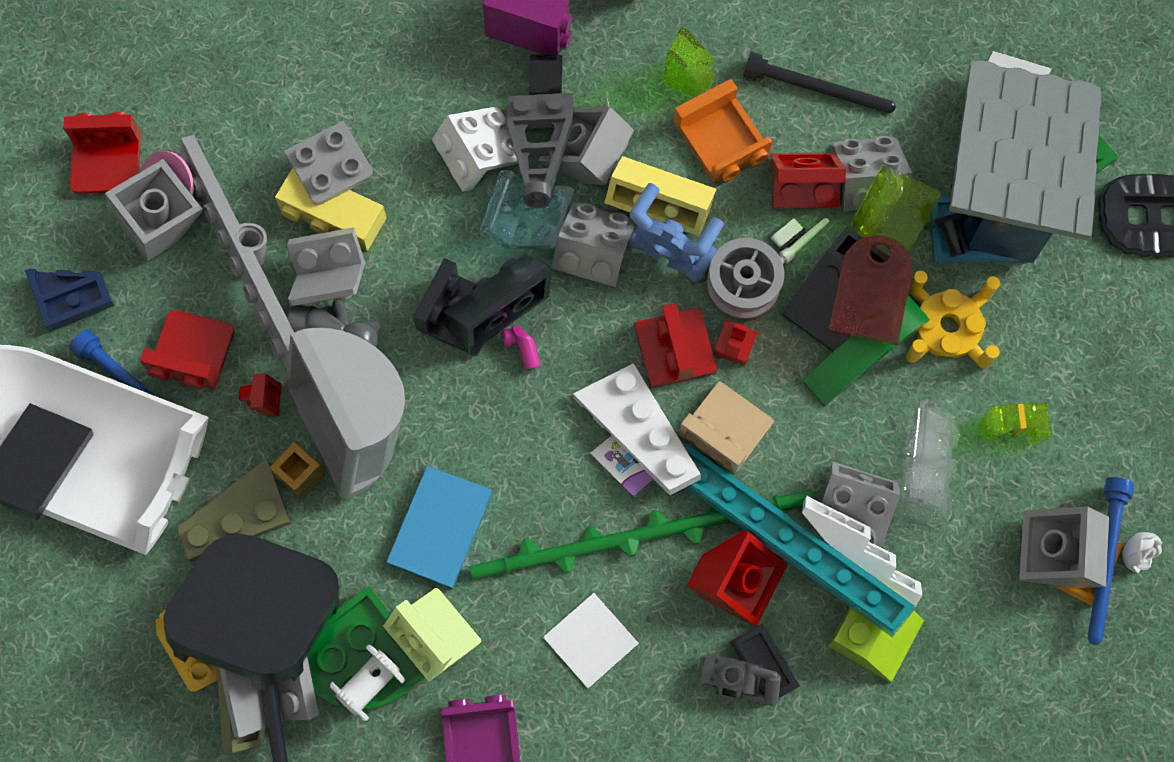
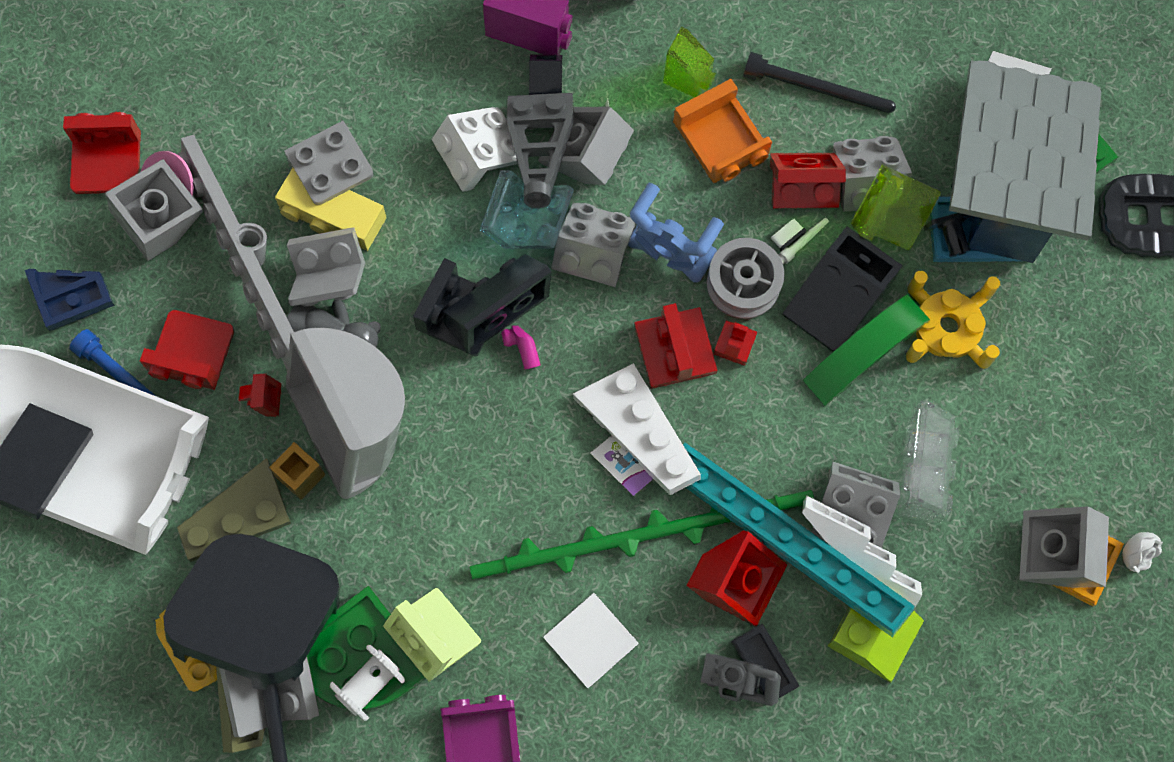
dark azure tile [387,466,492,589] -> none
light yellow brick [605,156,716,236] -> none
tan bracket [678,382,774,475] -> none
clear red plate [828,235,912,345] -> none
clear neon green leg [978,402,1051,444] -> none
blue piece [1088,477,1134,645] -> none

